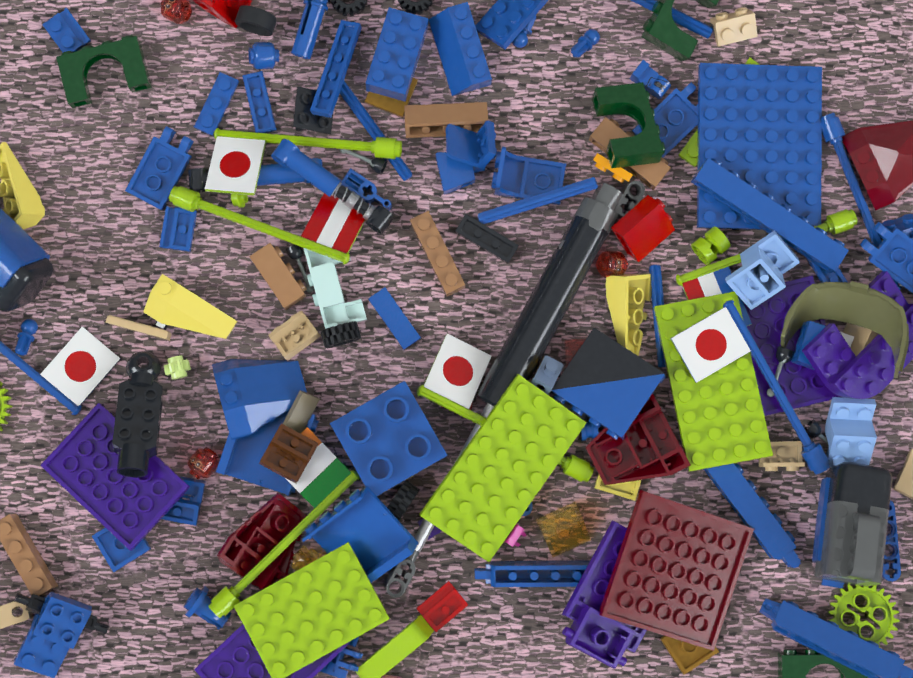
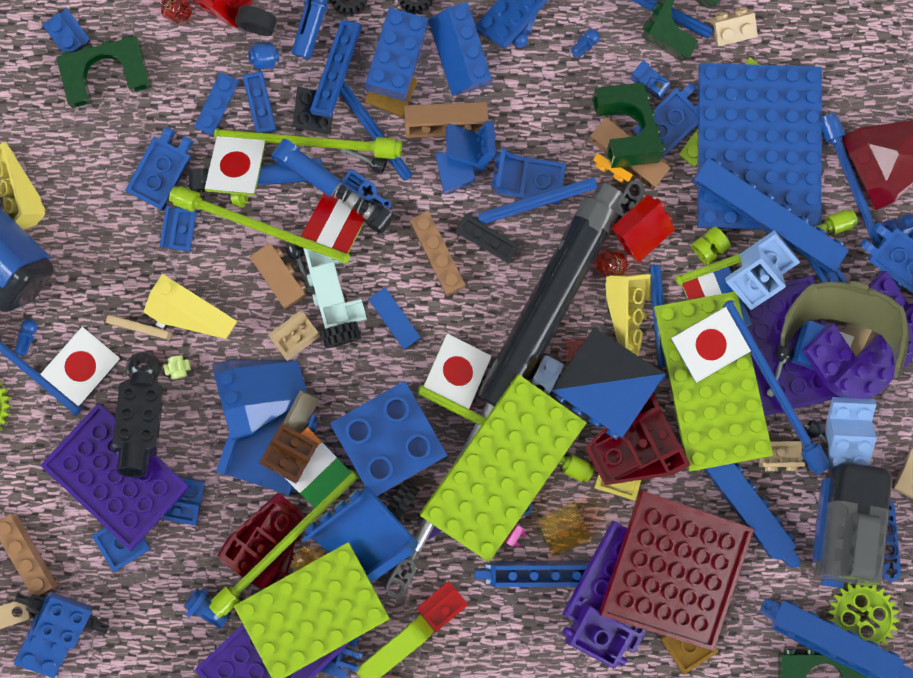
clear red head [187,447,219,479] -> none
blue wheel [580,421,599,441] -> none

